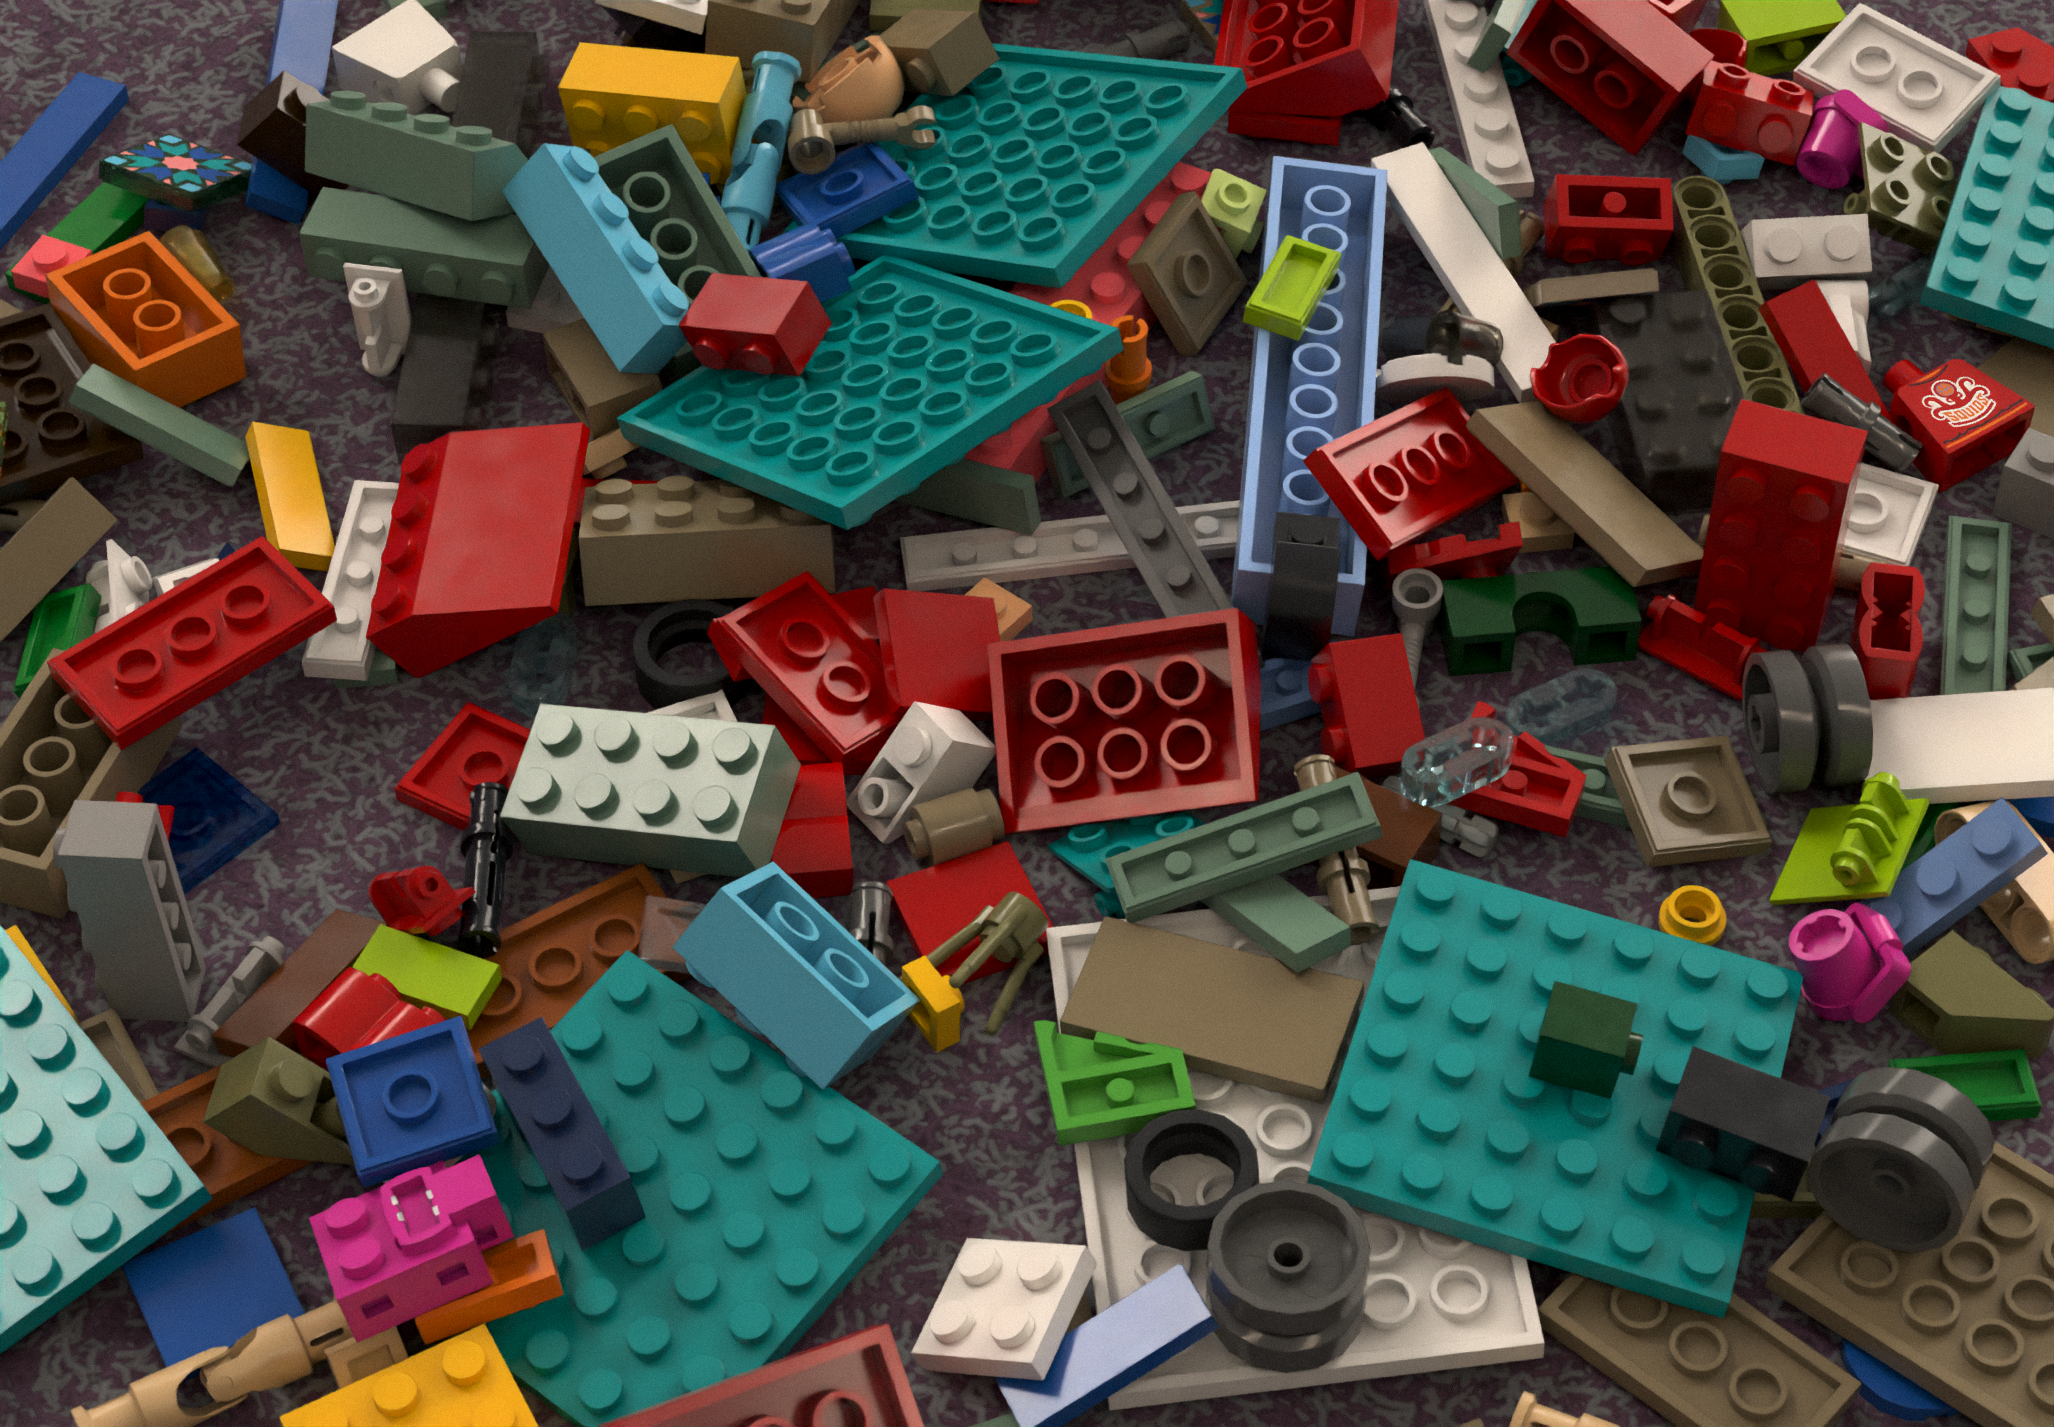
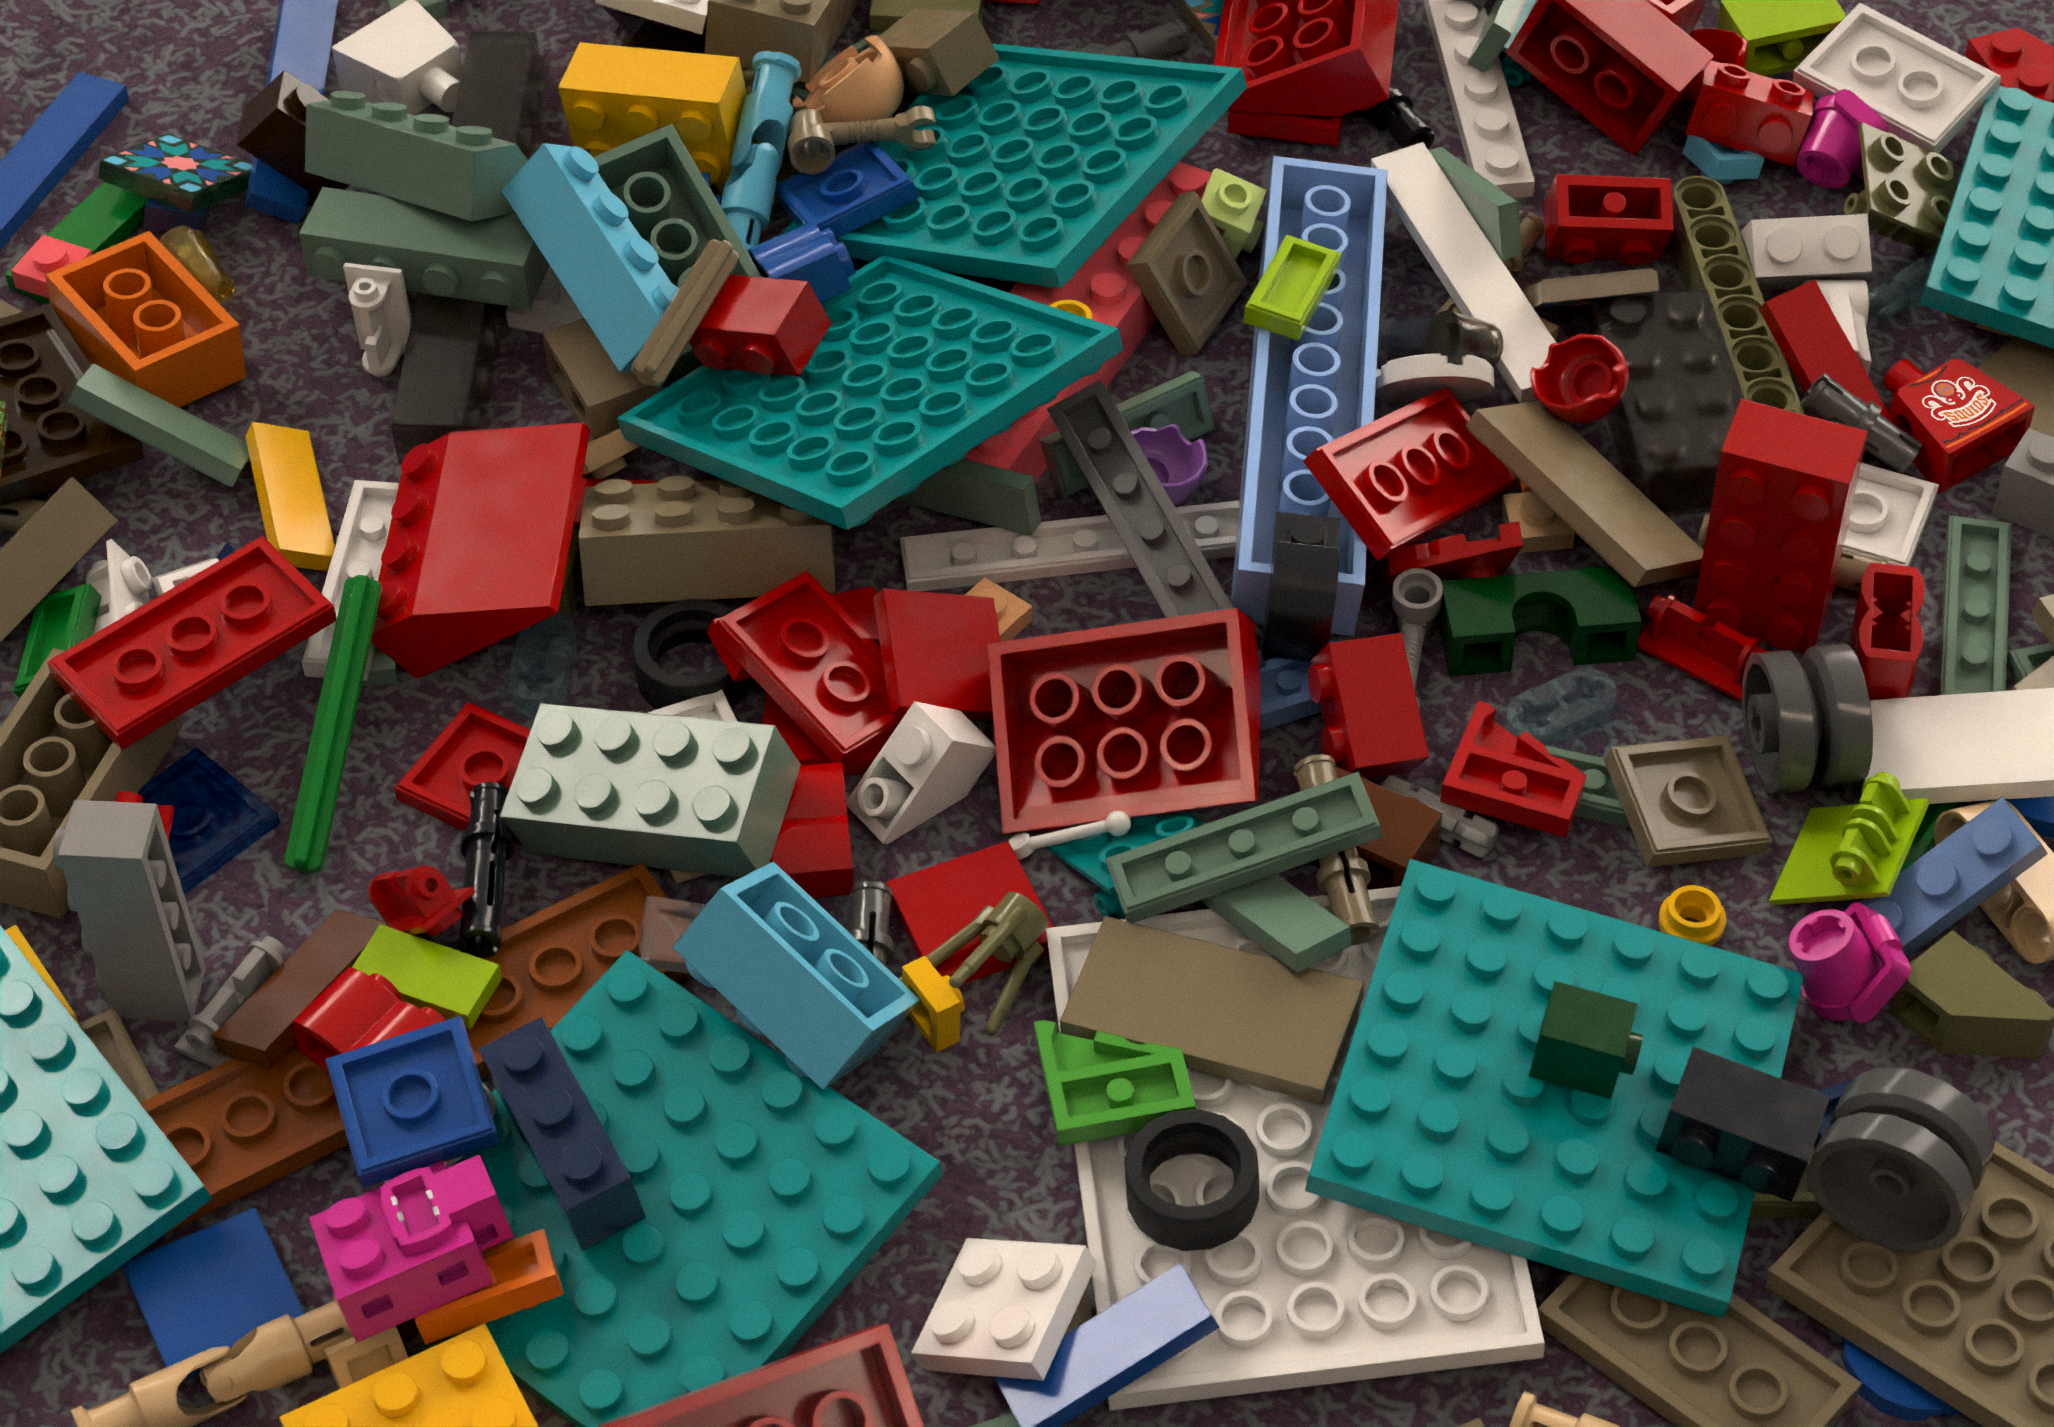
olive slope [203,1037,355,1165] -> none
dark tan brick [903,787,1005,867] -> none
orange pin [1104,315,1152,405] -> none
dark grey wheel [1205,1180,1371,1373] -> none
clear light blue beam [1400,717,1514,806] -> none
green tile [1887,1049,2042,1121] -> none
none -> green axle [284,575,382,874]
none -> dark tan axle [631,239,739,387]
none -> white hinge [1009,811,1131,860]
none -> medium lavender hair [1131,424,1208,507]

